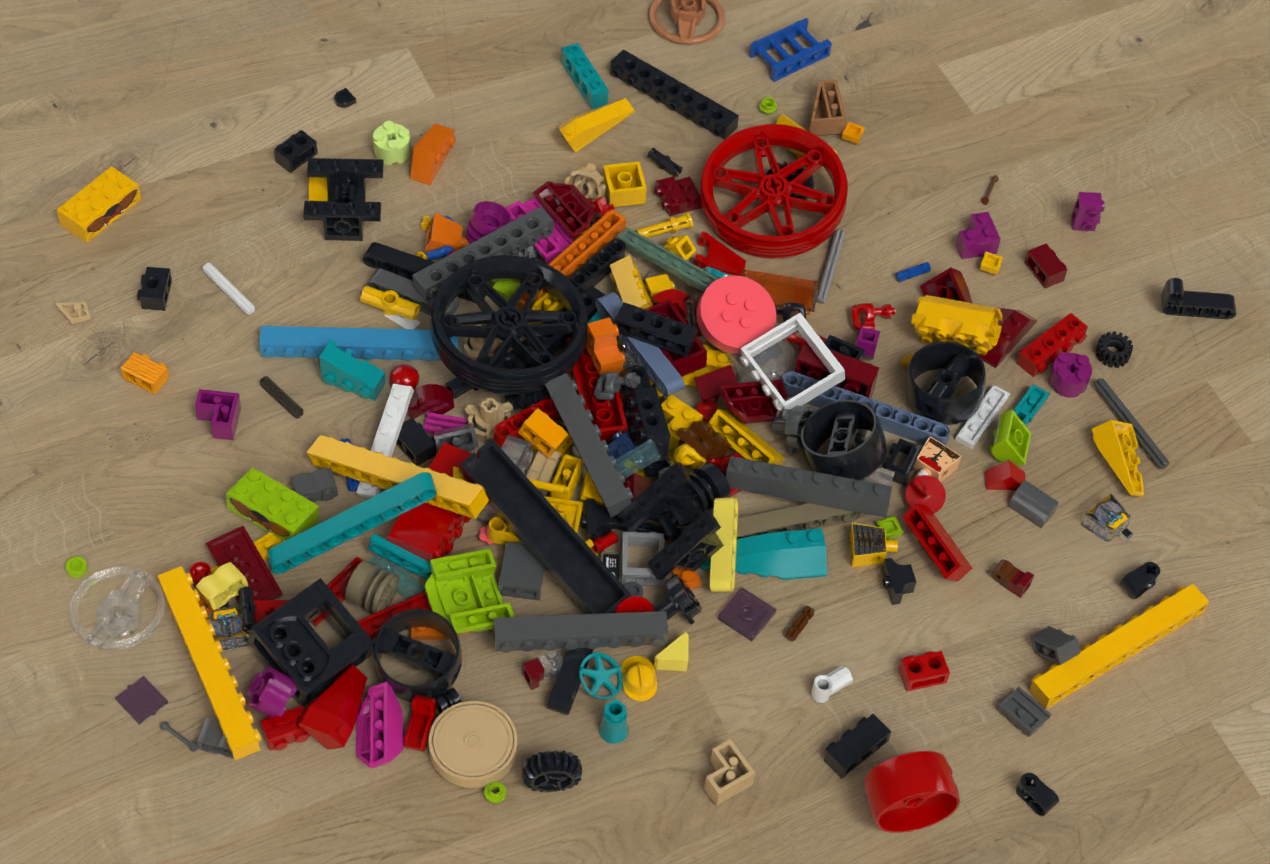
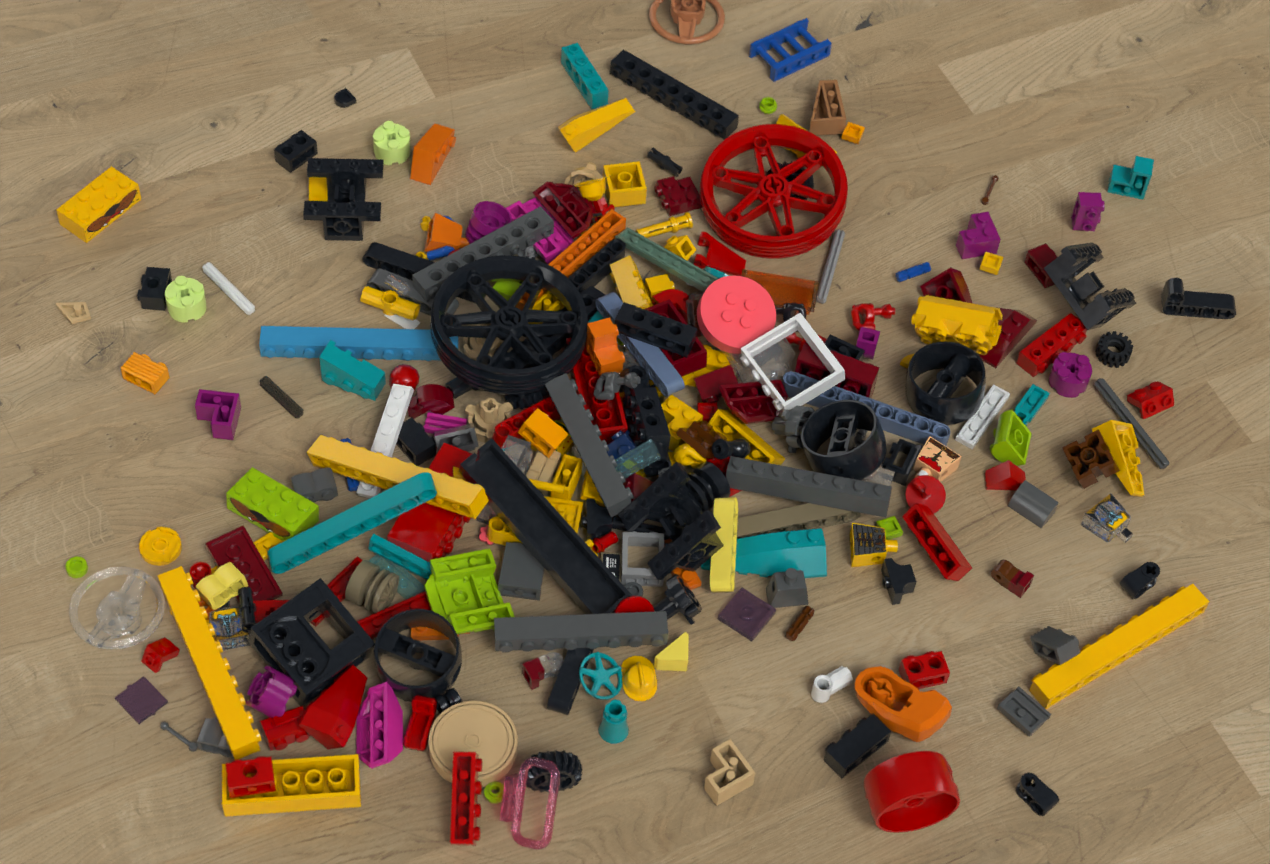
none -> yellow tile [139,527,182,566]
none -> red bracket [142,637,180,673]
none -> yellowish green brick [165,276,206,323]
none -> yellow brick [222,754,361,817]
none -> red brick [226,756,276,798]
none -> clear pin [385,274,410,296]
none -> red brick [450,752,483,846]
none -> clear pink bar [500,757,560,850]
none -> yellow piece [574,175,613,201]
none -> black piece [712,438,751,459]
none -> dark grey torso [766,568,808,609]
none -> orange piece [855,666,952,742]
none -> black piece [1044,242,1137,330]
none -> reddish brown brick [1062,429,1120,489]
none -> teal brick [1107,156,1154,200]
none -> red bracket [1127,381,1174,419]

